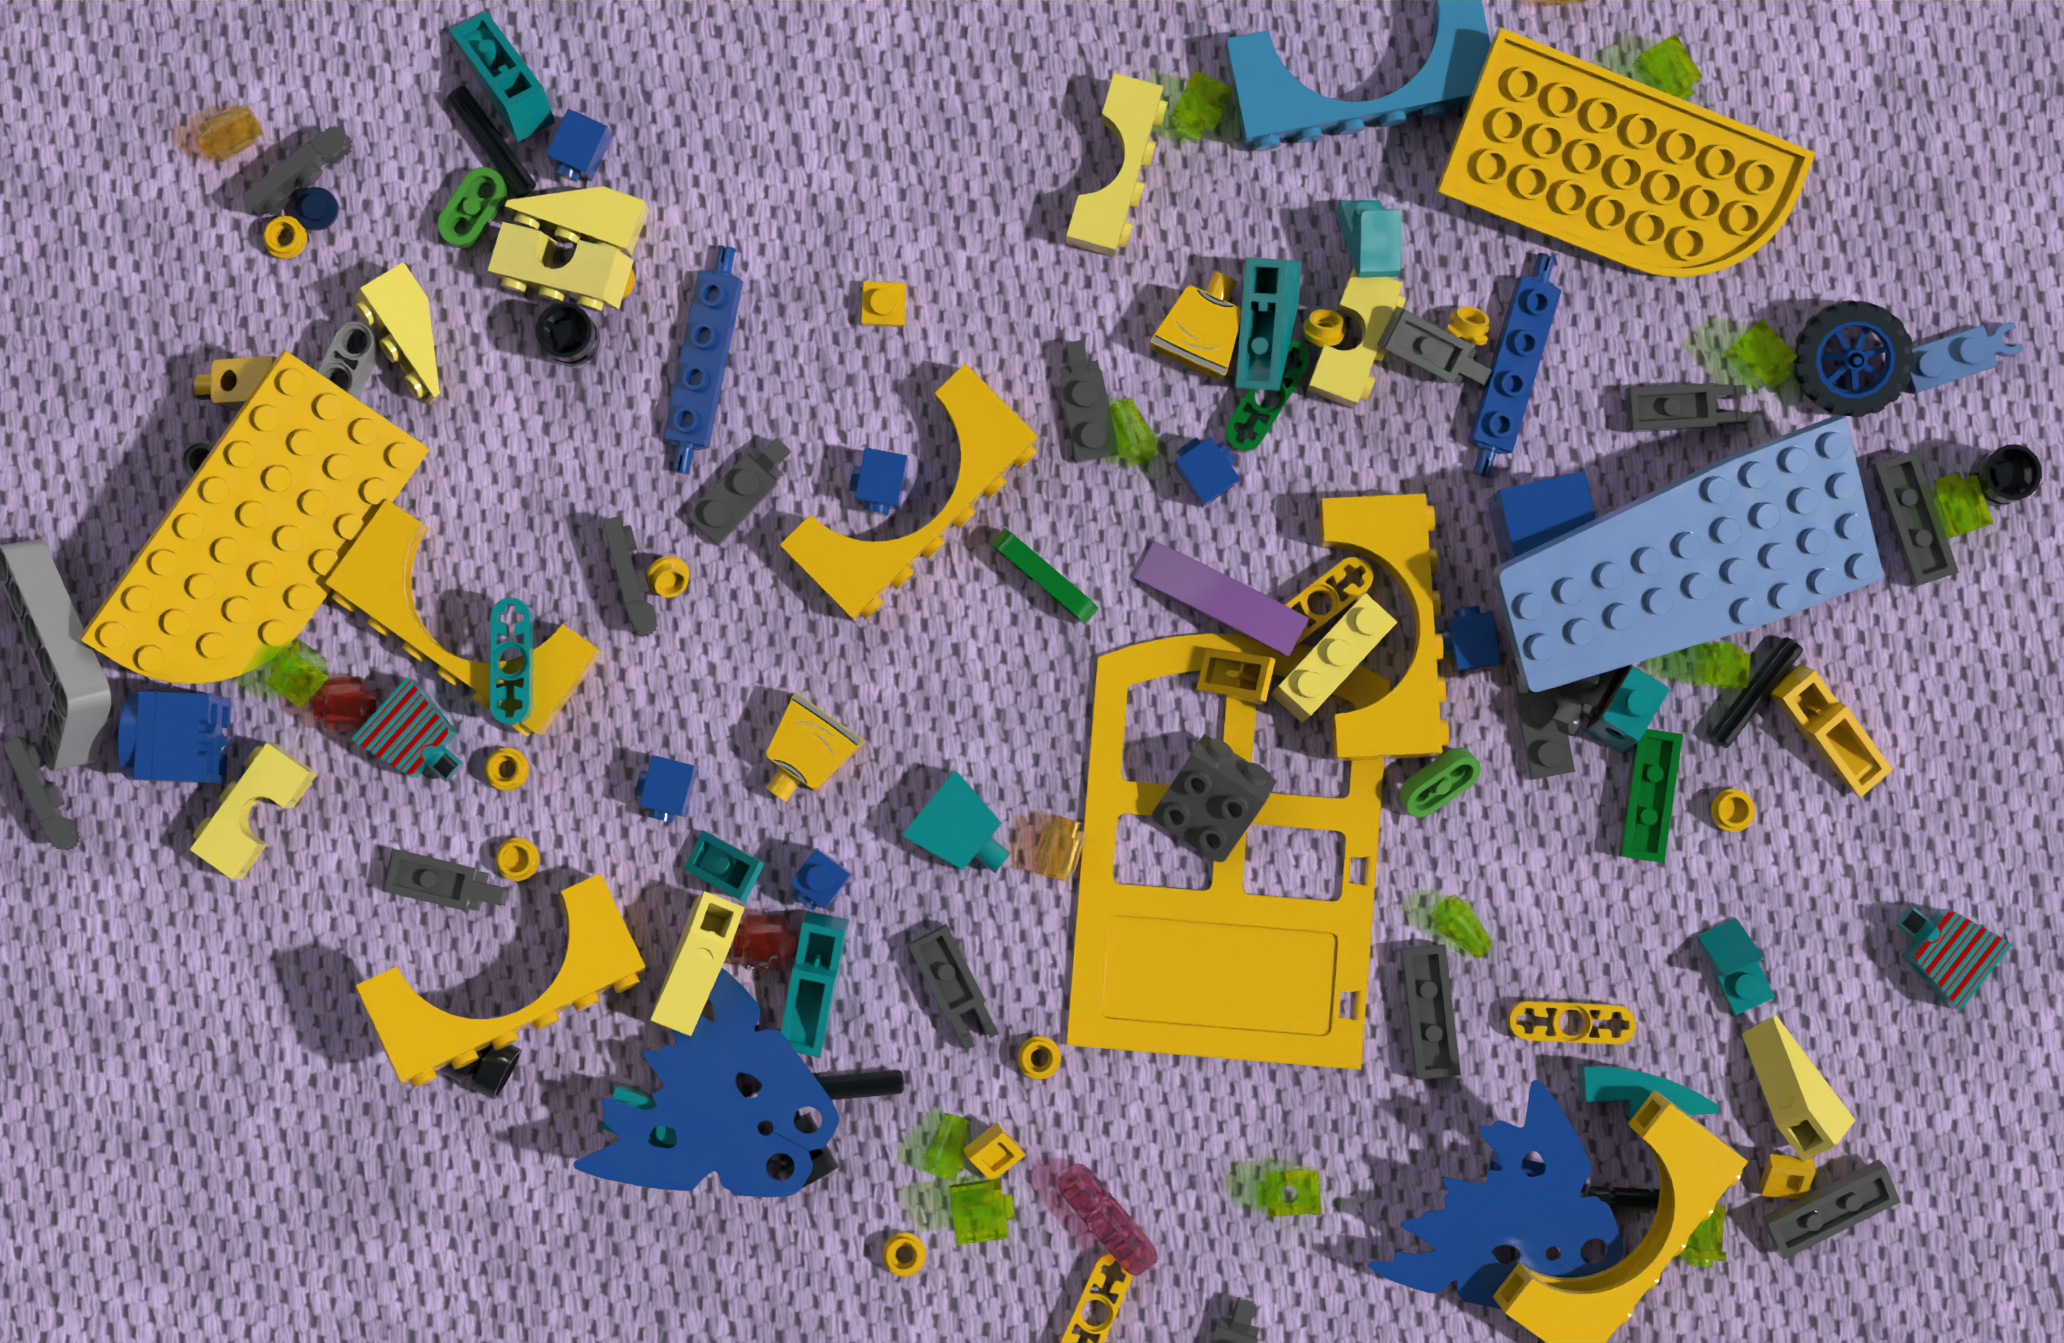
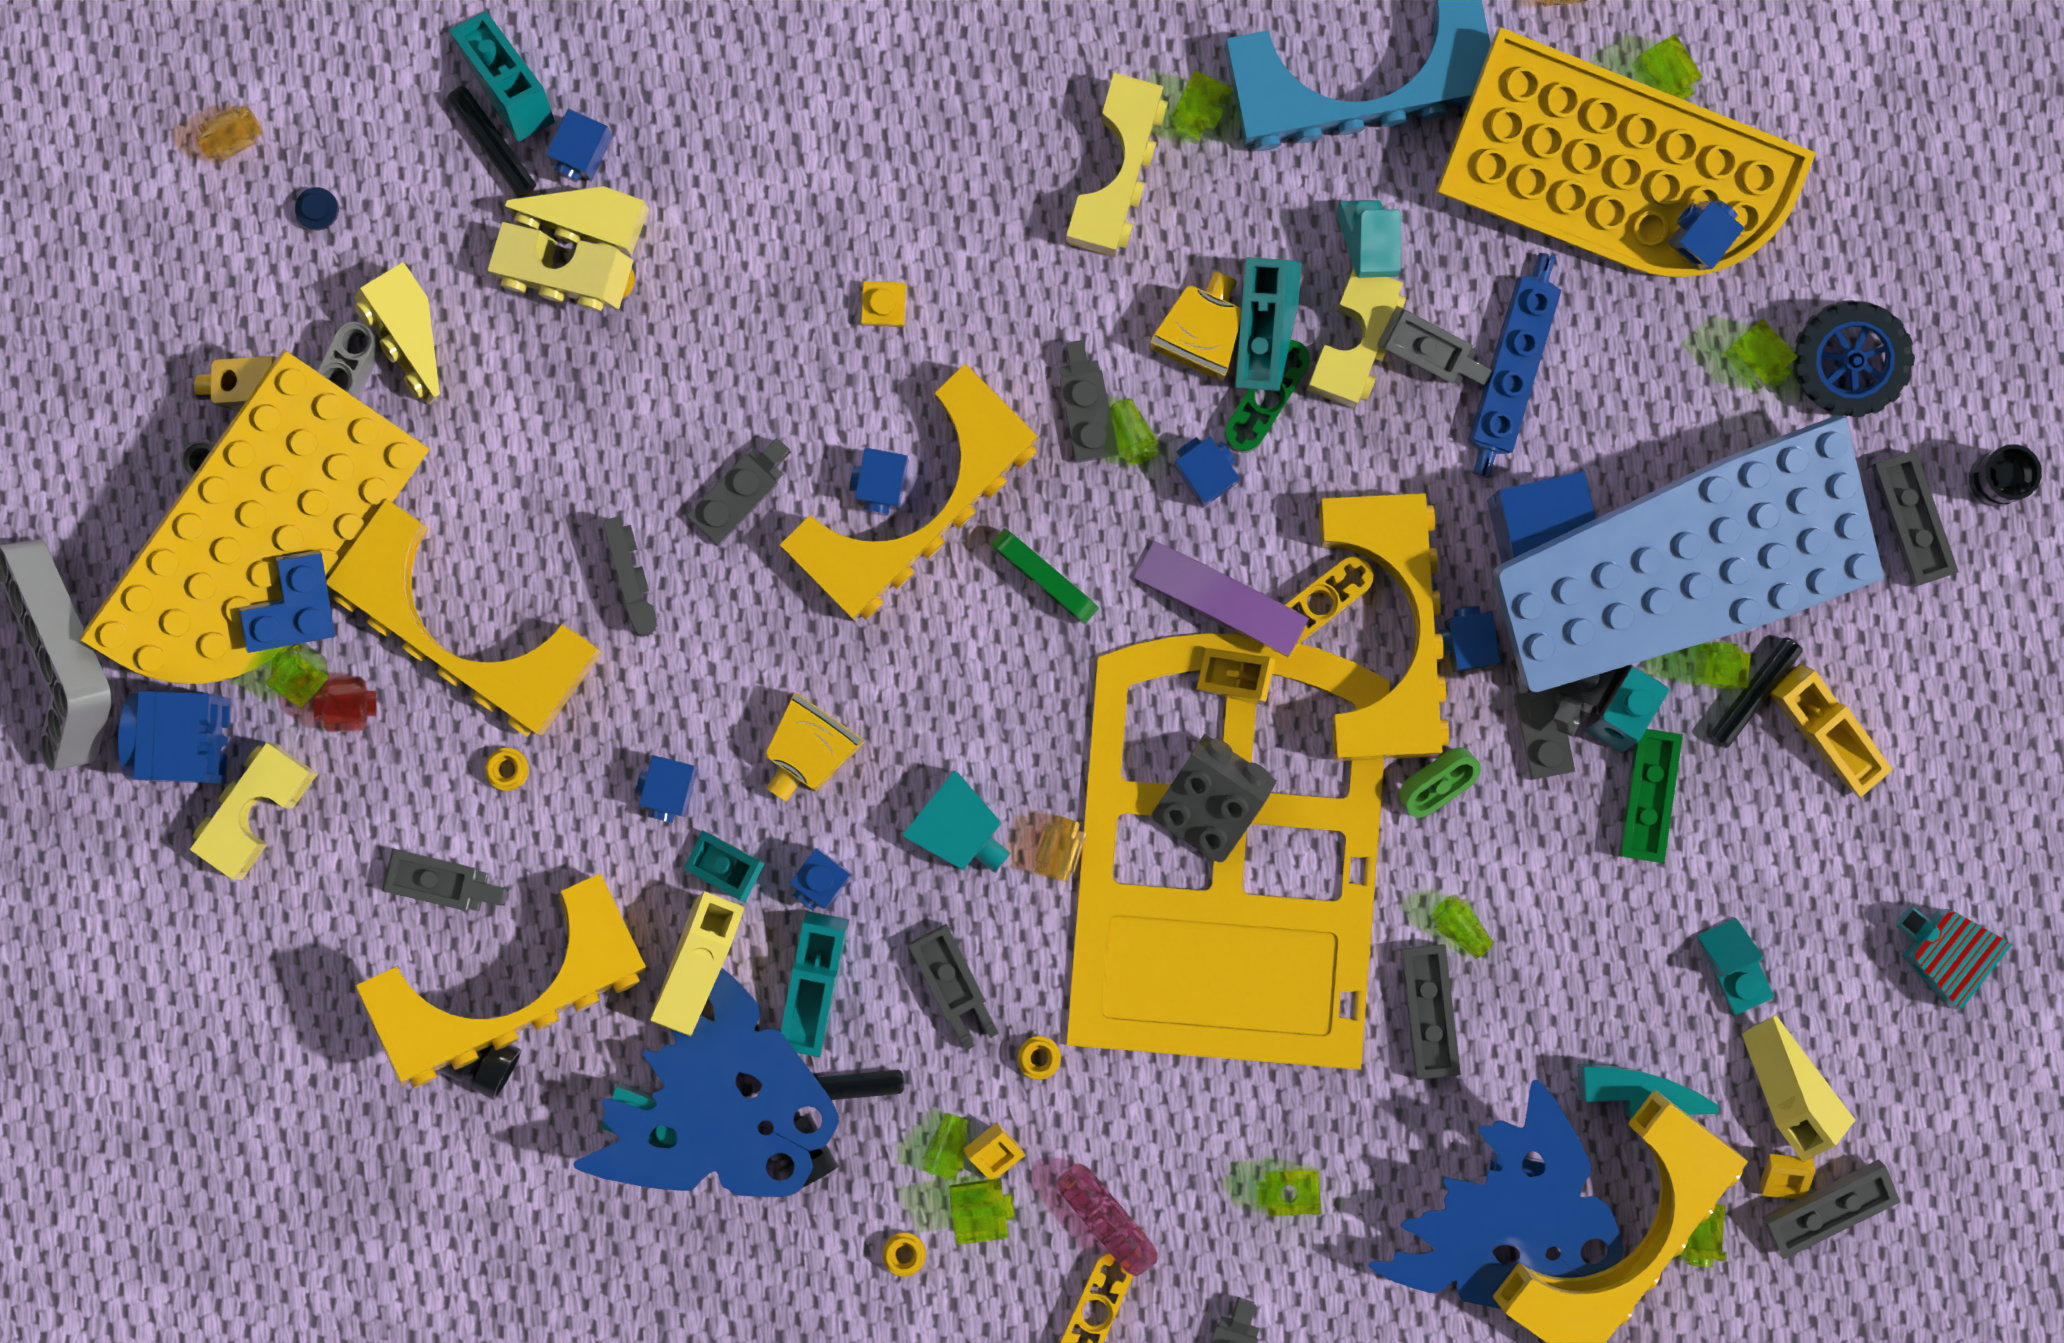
dark grey hinge [3,736,81,851] -> none
dark grey hinge [243,125,353,217] -> none
yellow plate [263,216,307,259] -> none
torso [351,677,463,782] -> none
bright green plate [438,167,508,248] -> none
teal beam [490,597,533,725] -> none
yellow plate [496,838,540,881] -> none
black wheel [536,302,600,367] -> none
yellow plate [646,556,689,598] -> none
blue plate [663,245,743,475] -> none
clear red head [733,914,797,971] -> none
light yellow arch [1271,592,1397,723] -> none
yellow plate [1303,309,1346,348] -> none
yellow plate [1446,306,1490,345] -> none
yellow beam [1507,1000,1636,1045] -> none
black axle [1588,1186,1660,1213] -> none
dark grey hinge [1625,383,1749,433] -> none
yellow plate [1710,789,1755,832] -> none
medium blue plate [1909,322,2024,394] -> none
clear neon green brick [1930,472,1994,539] -> none
none -> blue plate [238,550,335,653]
none -> blue brick [1667,200,1745,270]

